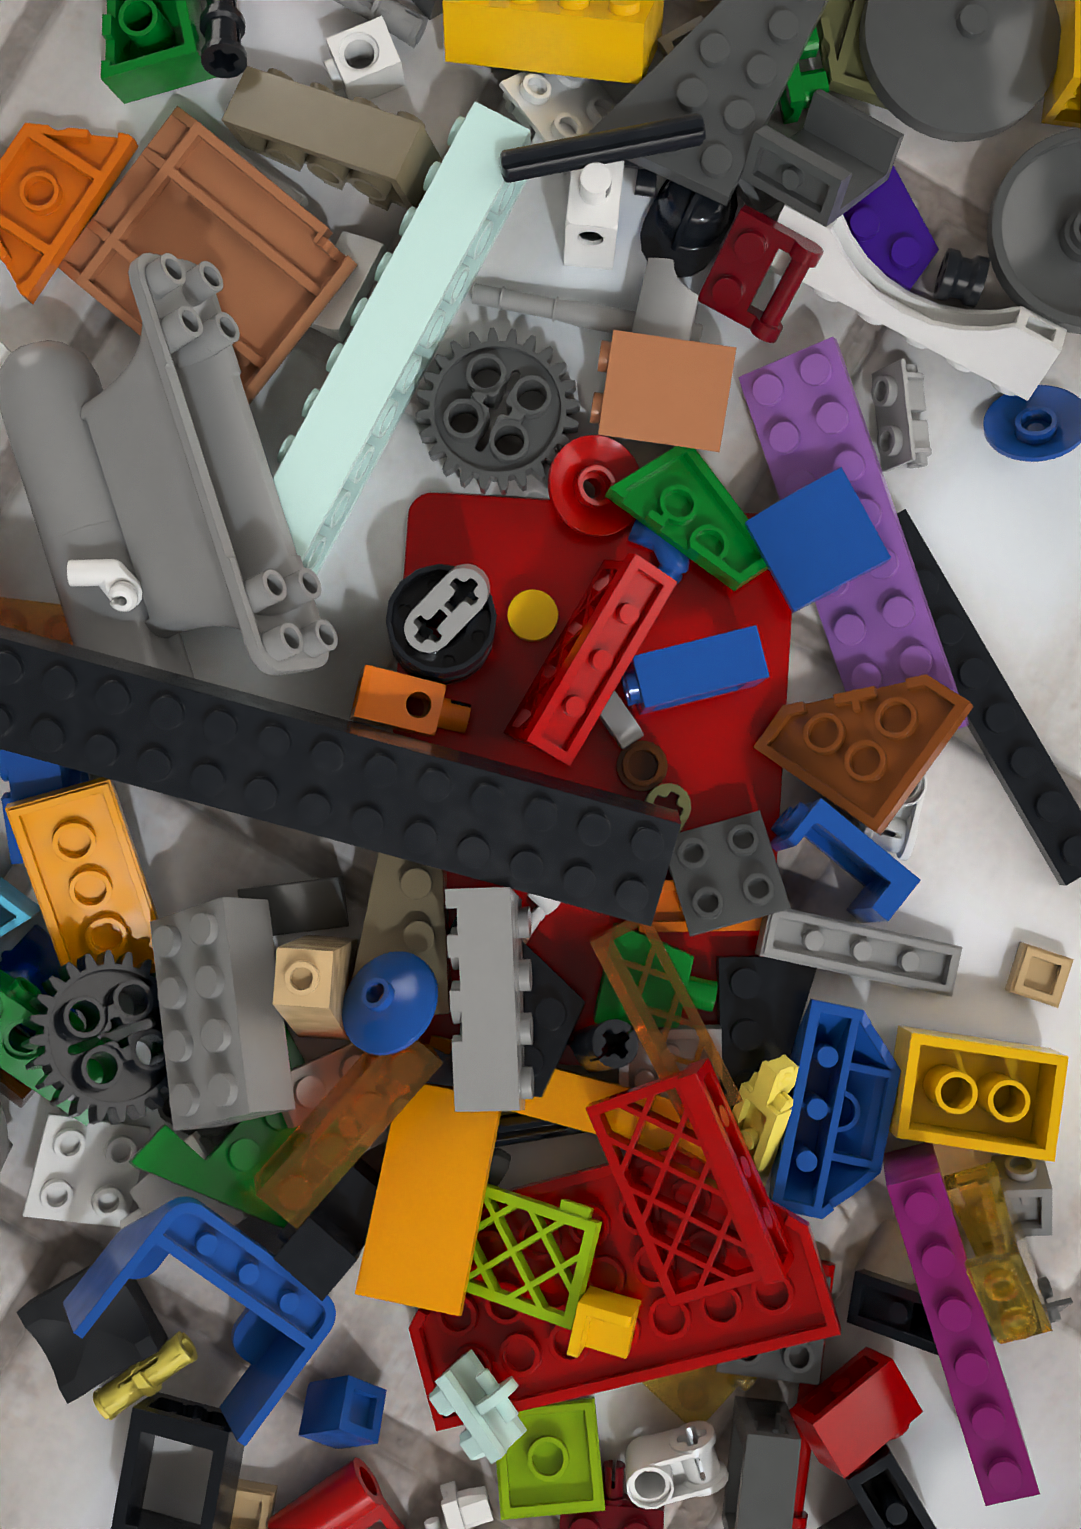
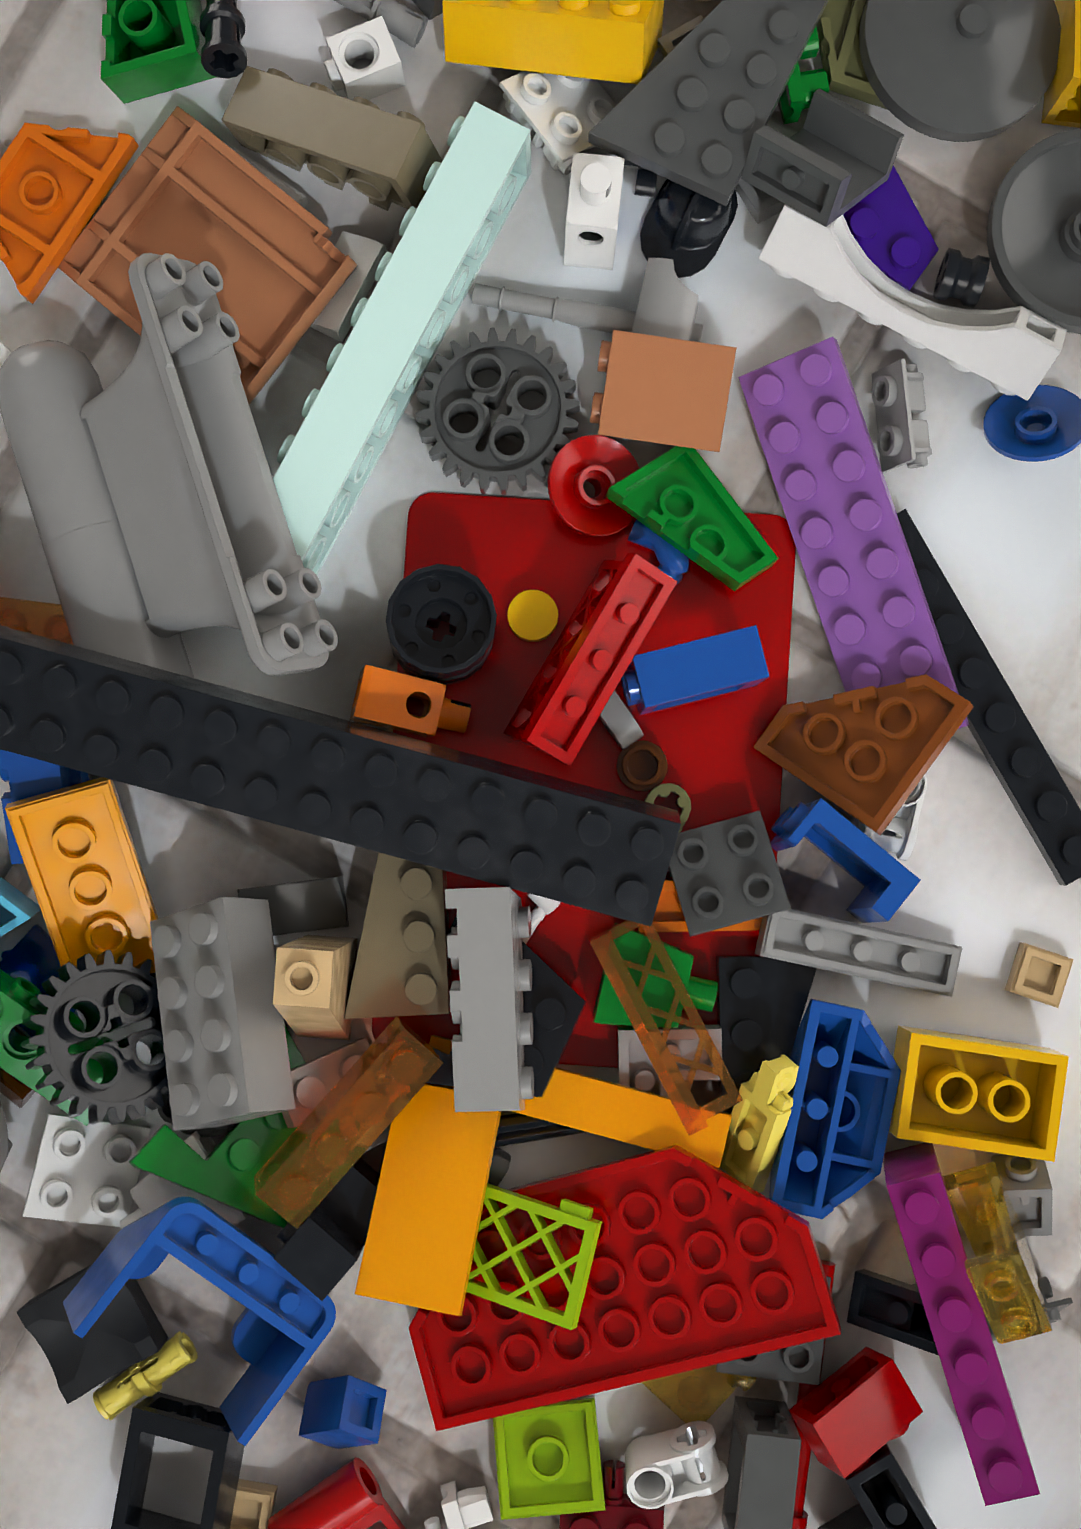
white arm [67,559,142,612] -> none
blue dish [342,951,438,1055] -> none
light grey beam [404,564,490,653] -> none
light aqua hips [429,1349,527,1464] -> none
black axle [499,113,706,183] -> none
black piece [567,1019,639,1073] -> none
yellow panel [567,1286,641,1359] -> none
red fence [585,1057,794,1307] -> none
dark red plate [698,204,824,343] -> none
blue slope [745,467,891,613] -> none

